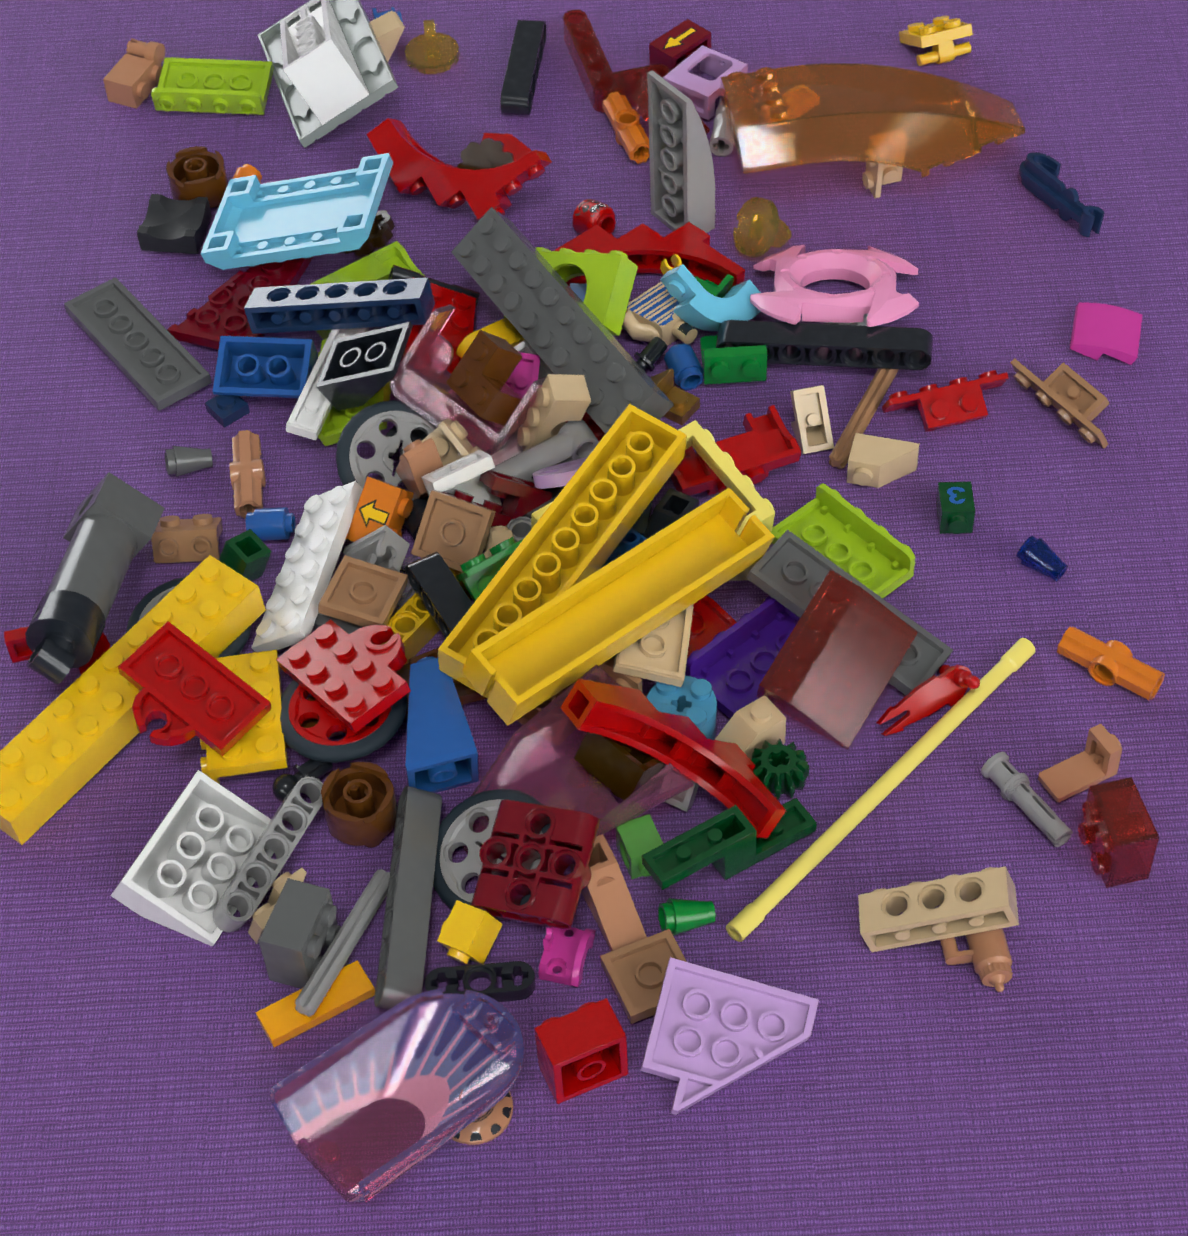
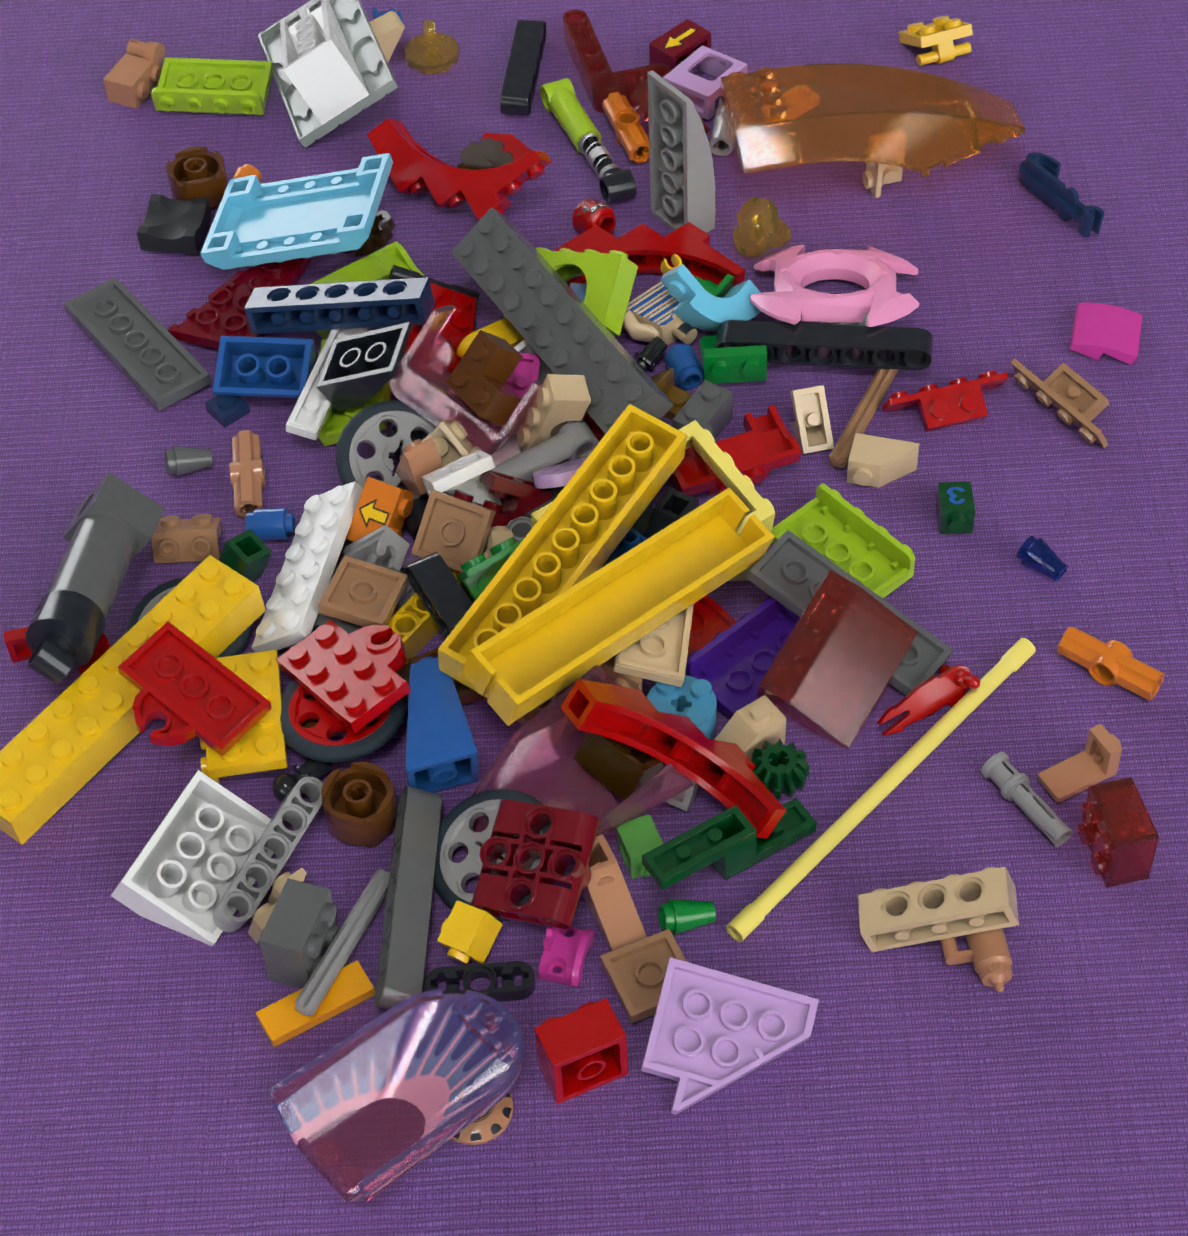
none -> piece [540,78,637,205]
none -> dark grey hinge [672,381,733,453]

